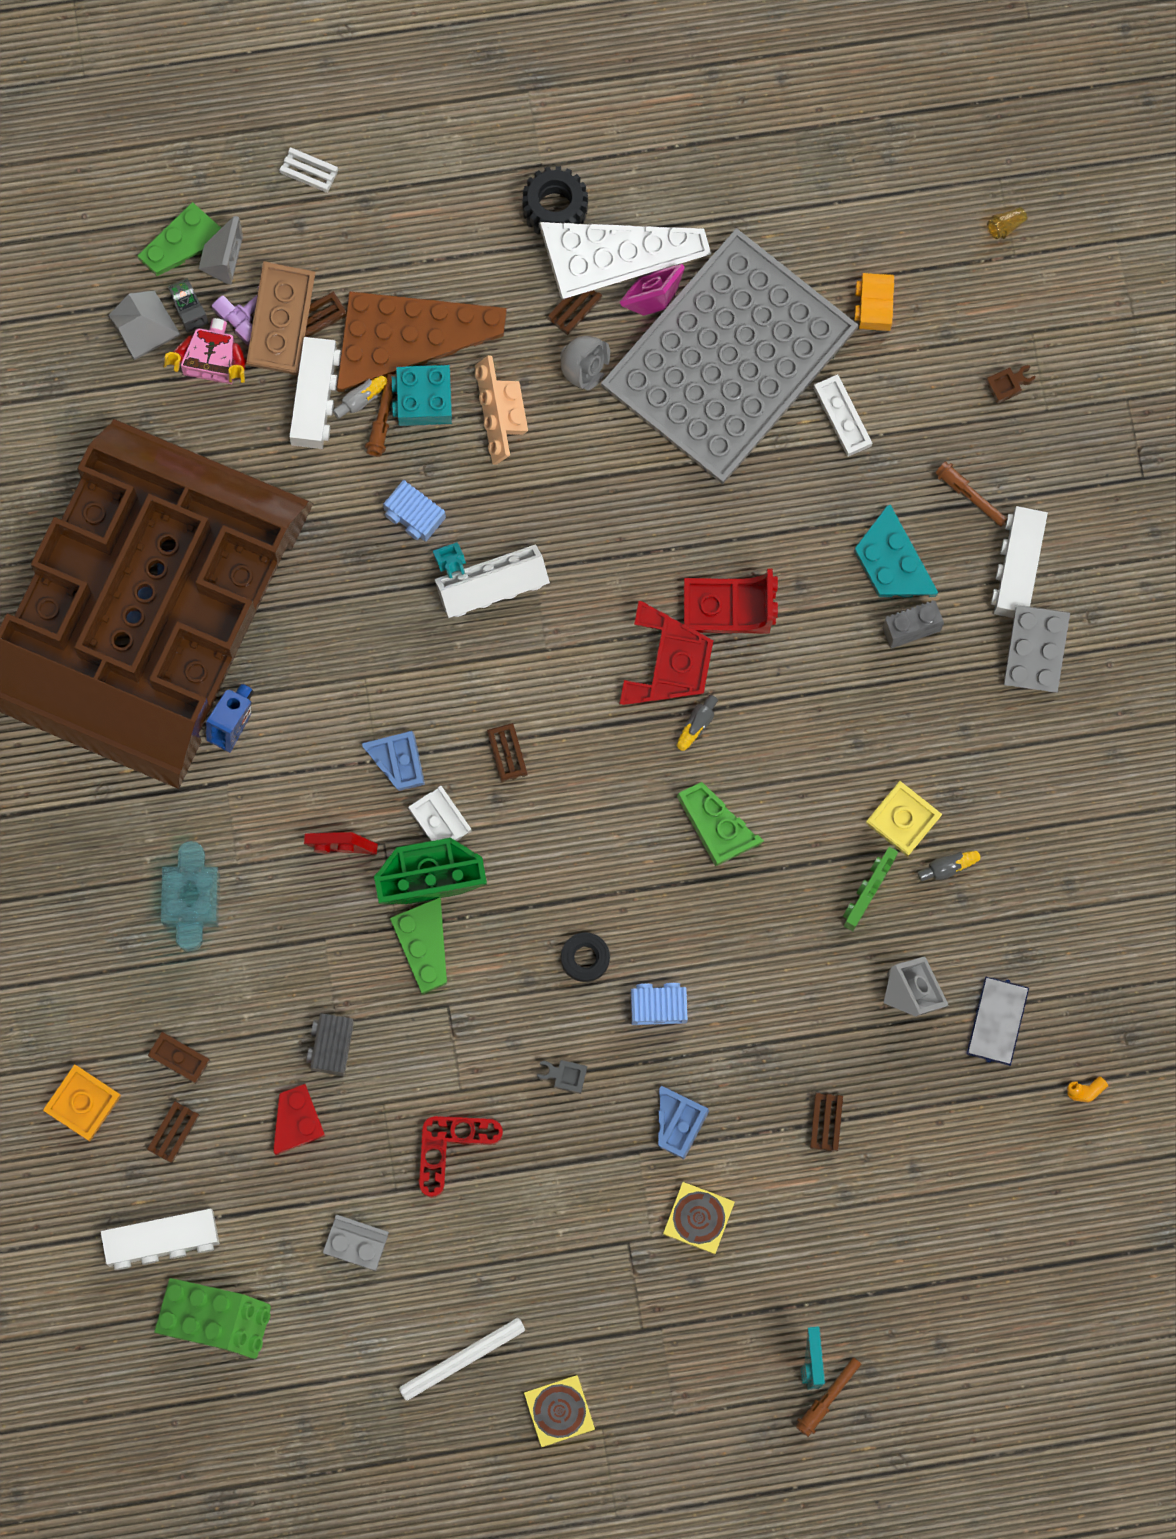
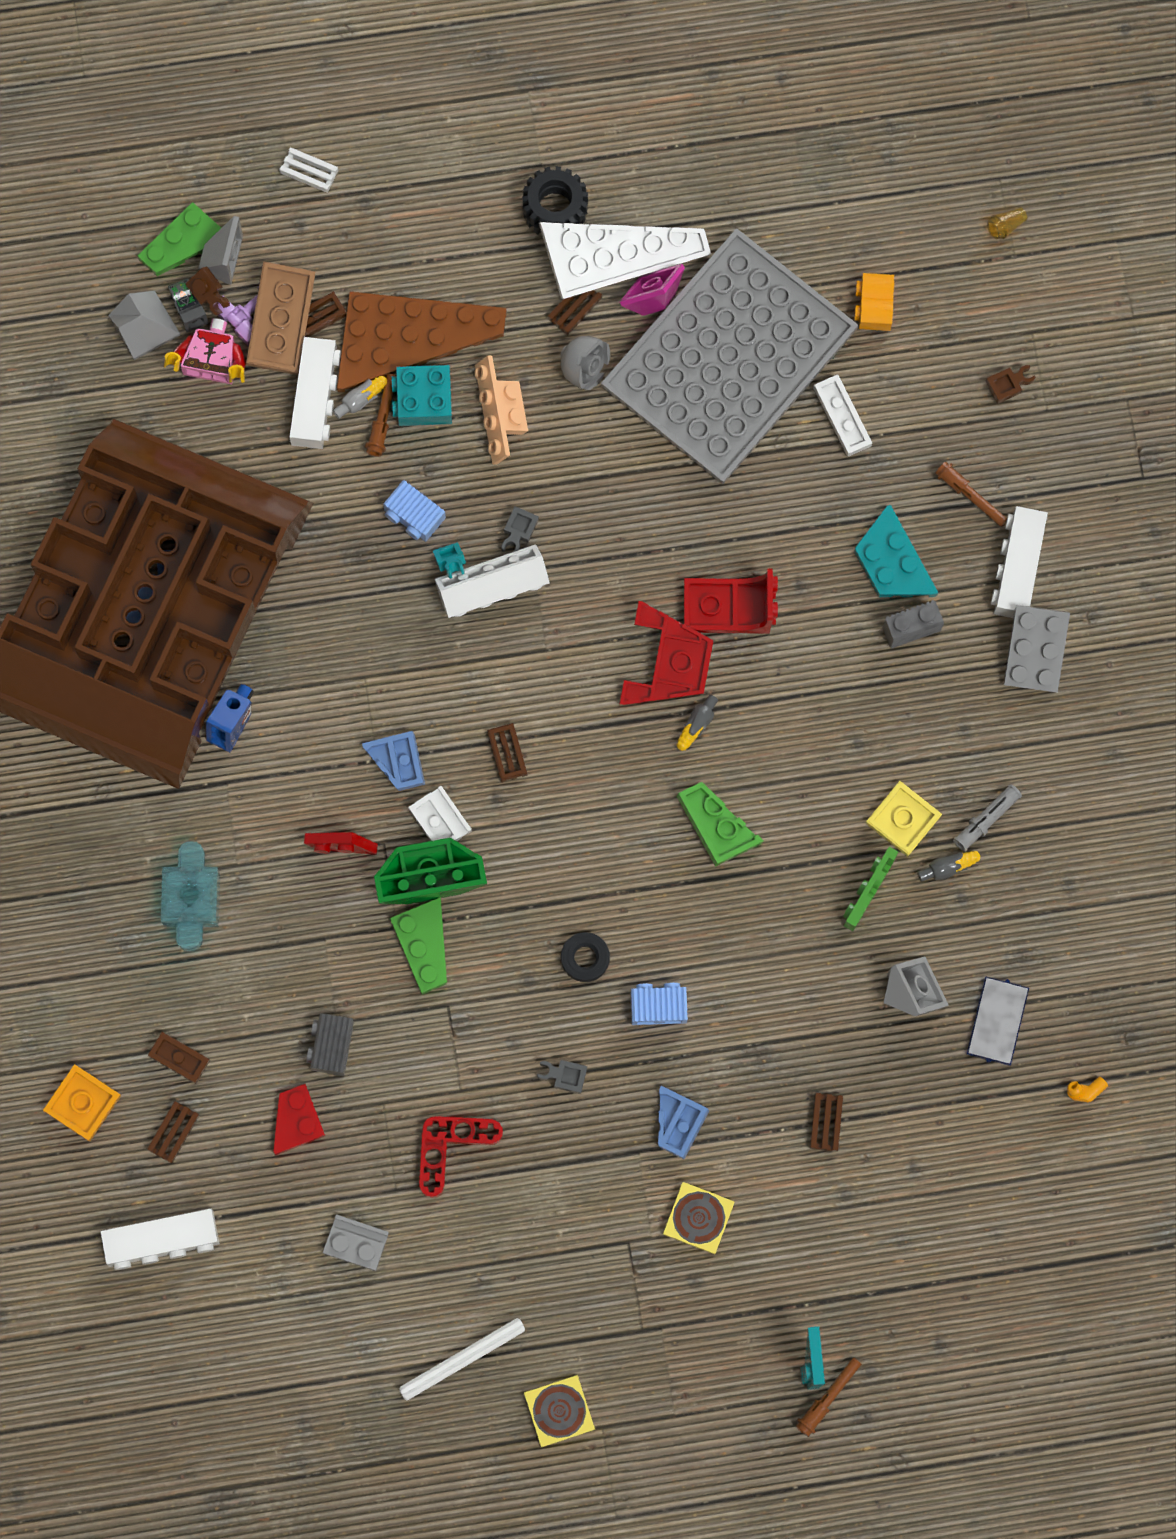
bright green bracket [154,1278,271,1359] -> none
none -> reddish brown plate [185,266,230,316]
none -> dark grey plate [502,506,539,552]
none -> light grey pin [953,784,1022,852]

